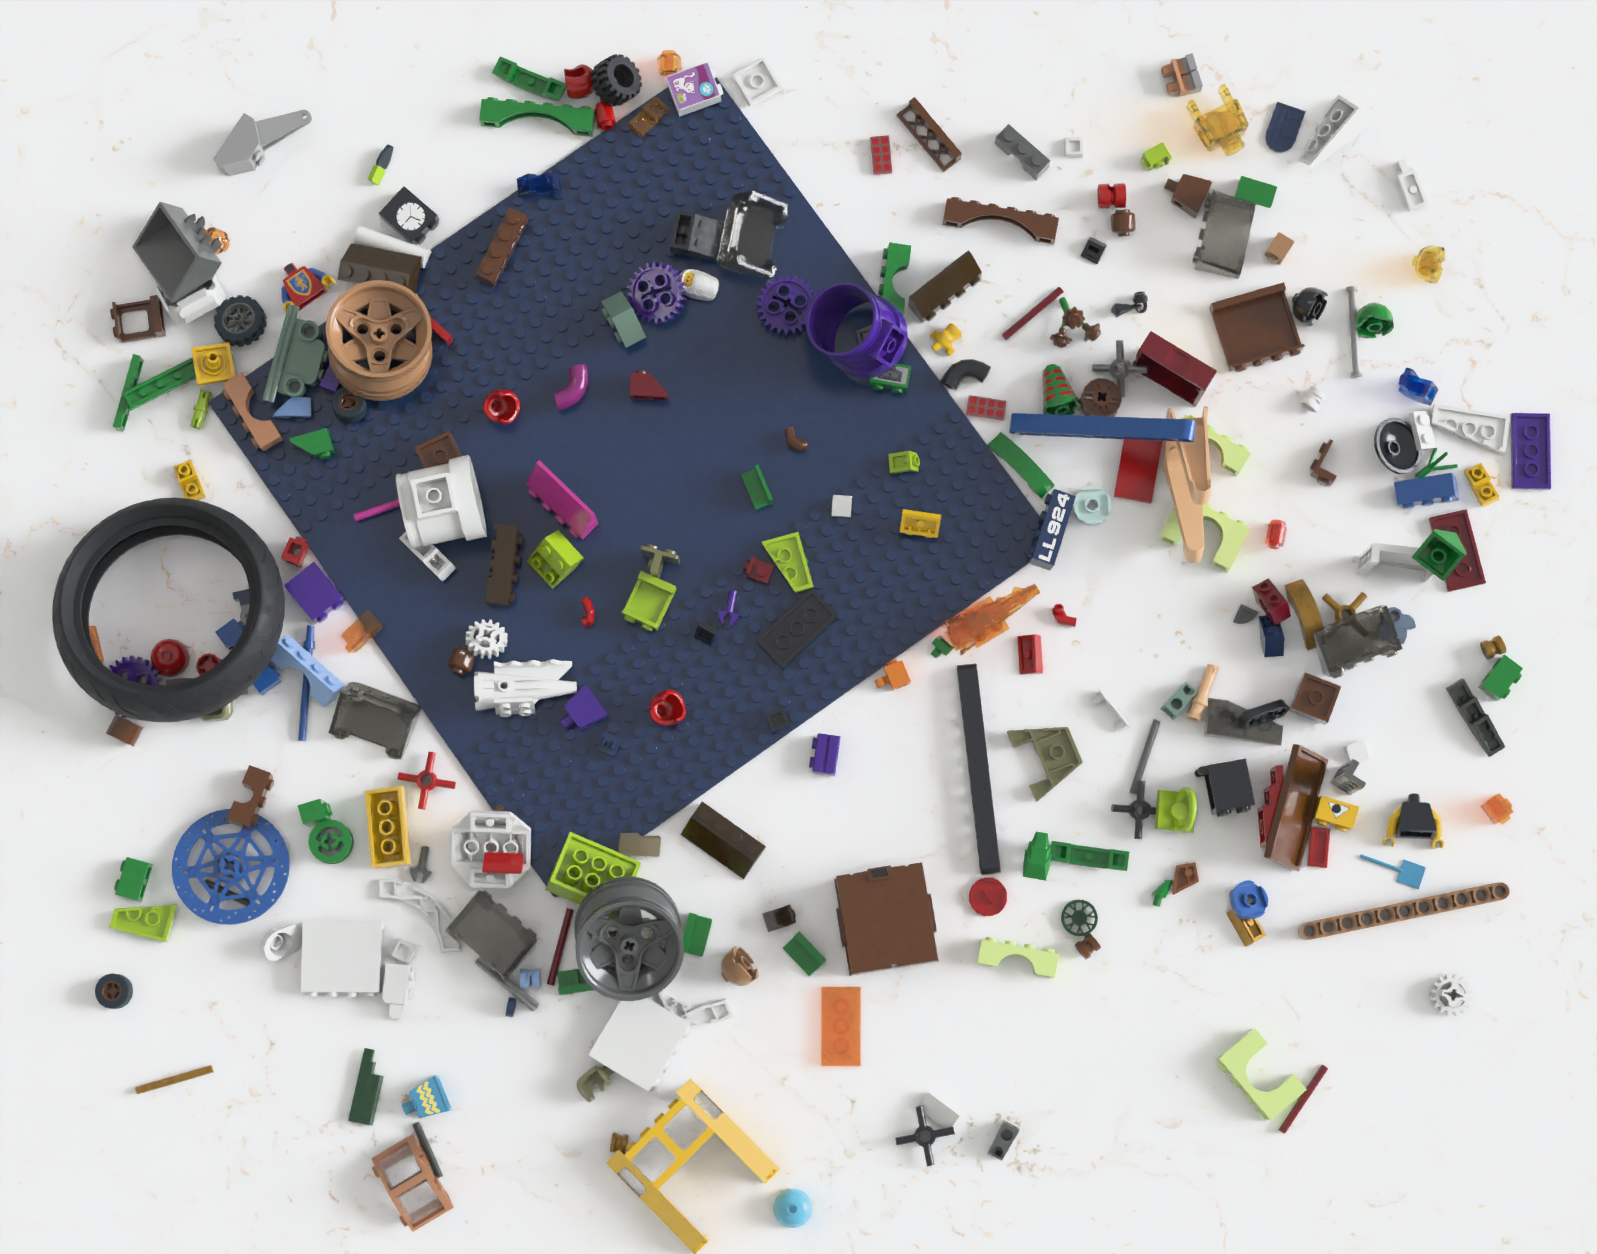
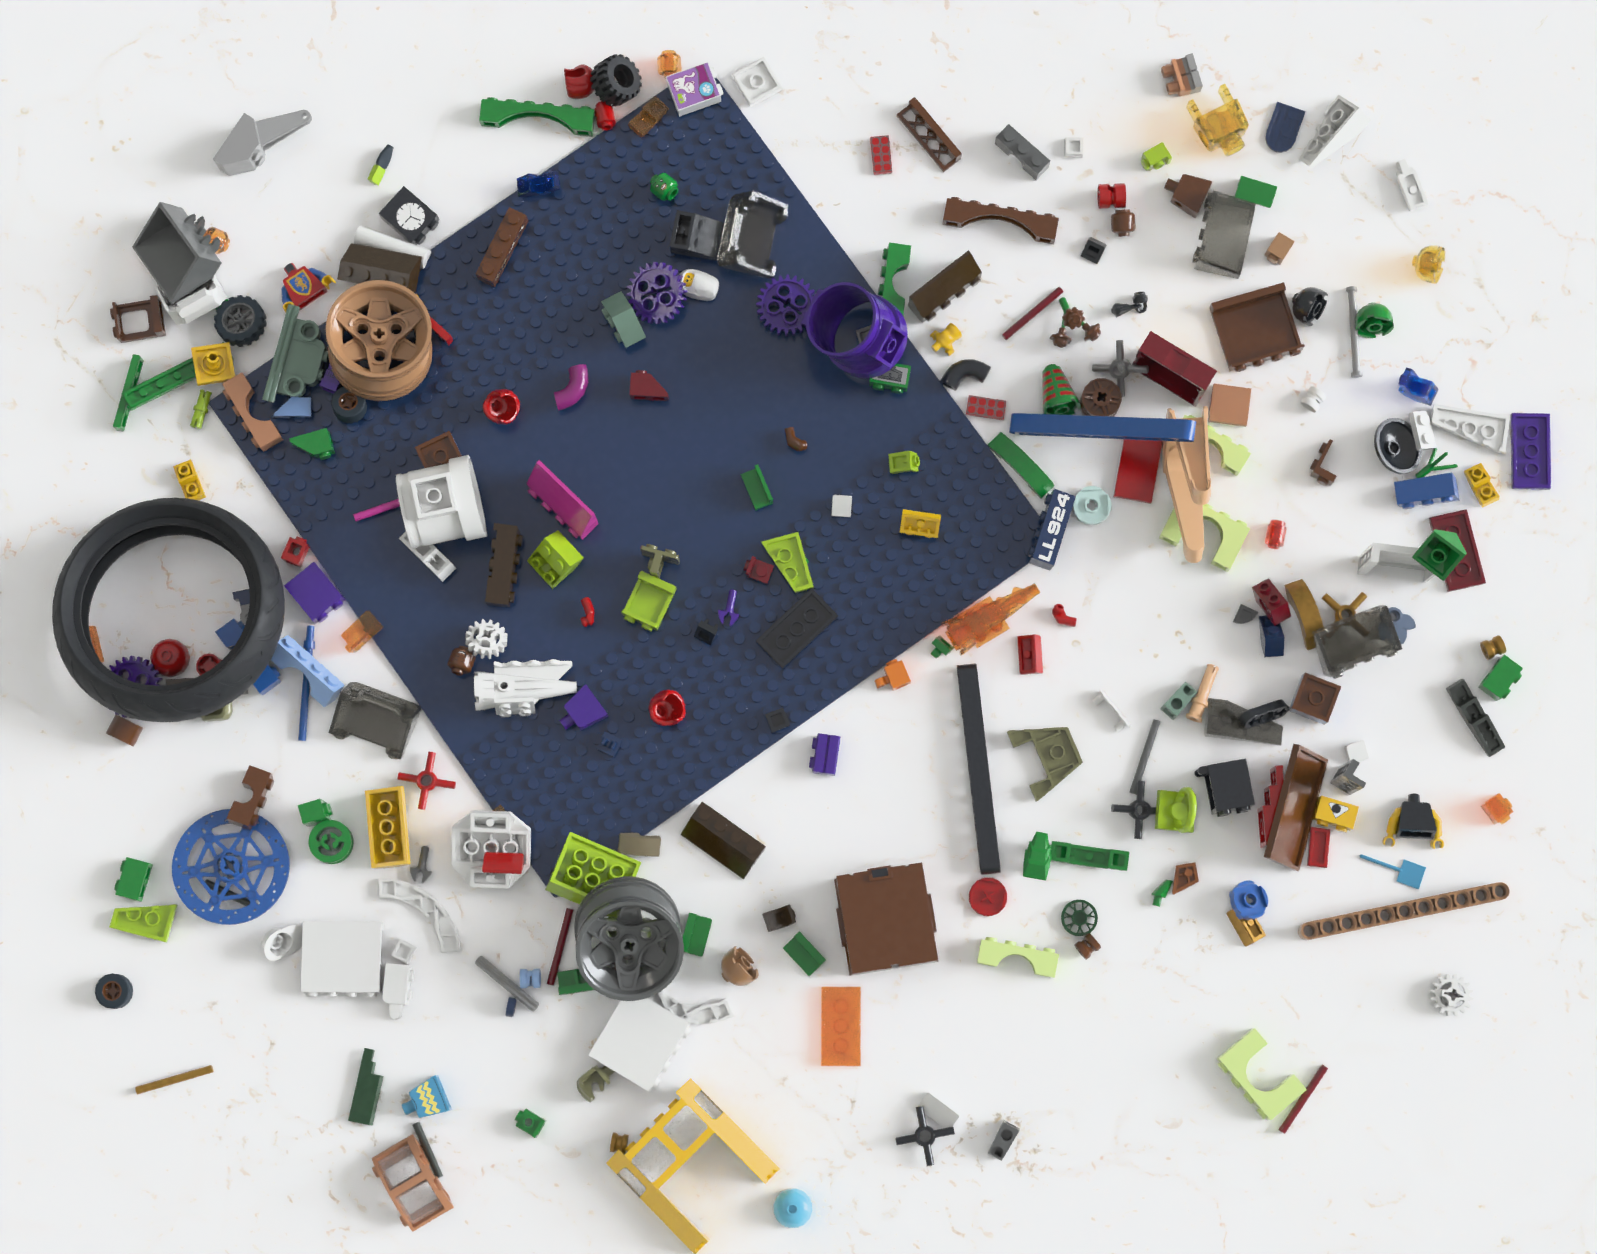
clear smoke windscreen [445,890,537,982] -> none
green slope [492,56,566,102] -> none
none -> green brick [514,1108,547,1138]
none -> green head [650,173,678,201]
none -> nougat tile [1208,383,1252,427]

